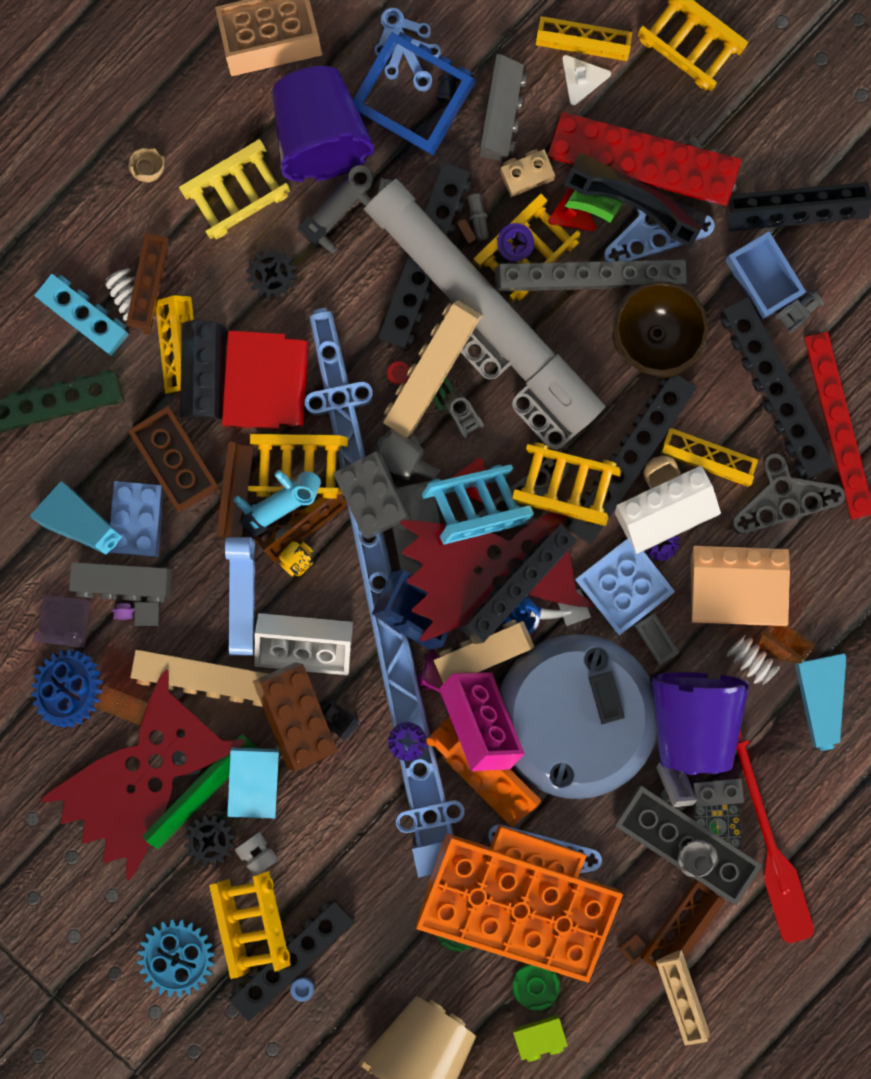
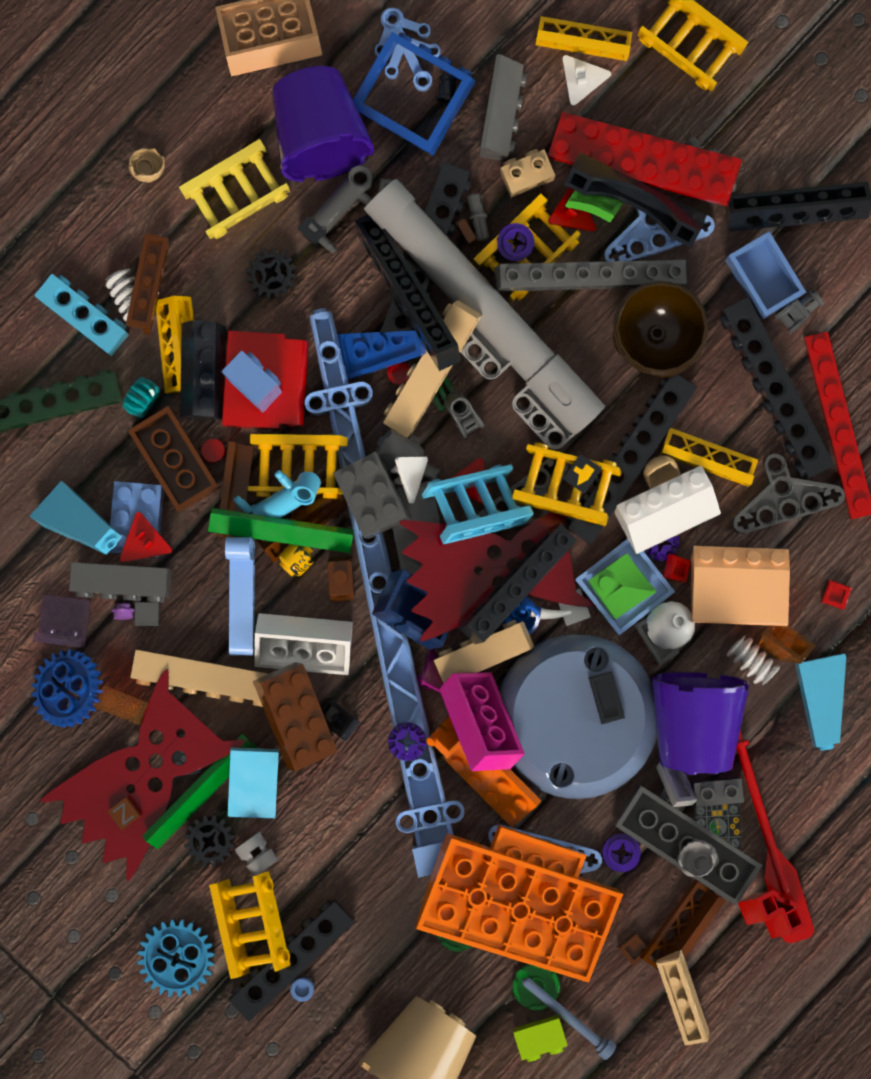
none -> reddish brown tile [107,796,142,831]
none -> red piece [120,512,172,562]
none -> teal gear [123,377,160,419]
none -> red tile [201,439,225,463]
none -> green tile [208,508,354,553]
none -> medium blue piece [222,350,282,413]
none -> reddish brown torso [328,556,355,602]
none -> blue wing [337,331,426,379]
none -> black brick [355,215,461,371]
none -> white piece [391,457,428,503]
none -> sand blue piece [522,977,617,1060]
none -> black sticker [564,454,602,494]
none -> bright green plate [587,553,656,619]
none -> dark purple gear [602,834,641,872]
none -> white cylinder [646,601,695,649]
none -> red tile [663,554,691,583]
none -> red brick [738,890,806,939]
none -> red tile [821,580,852,610]

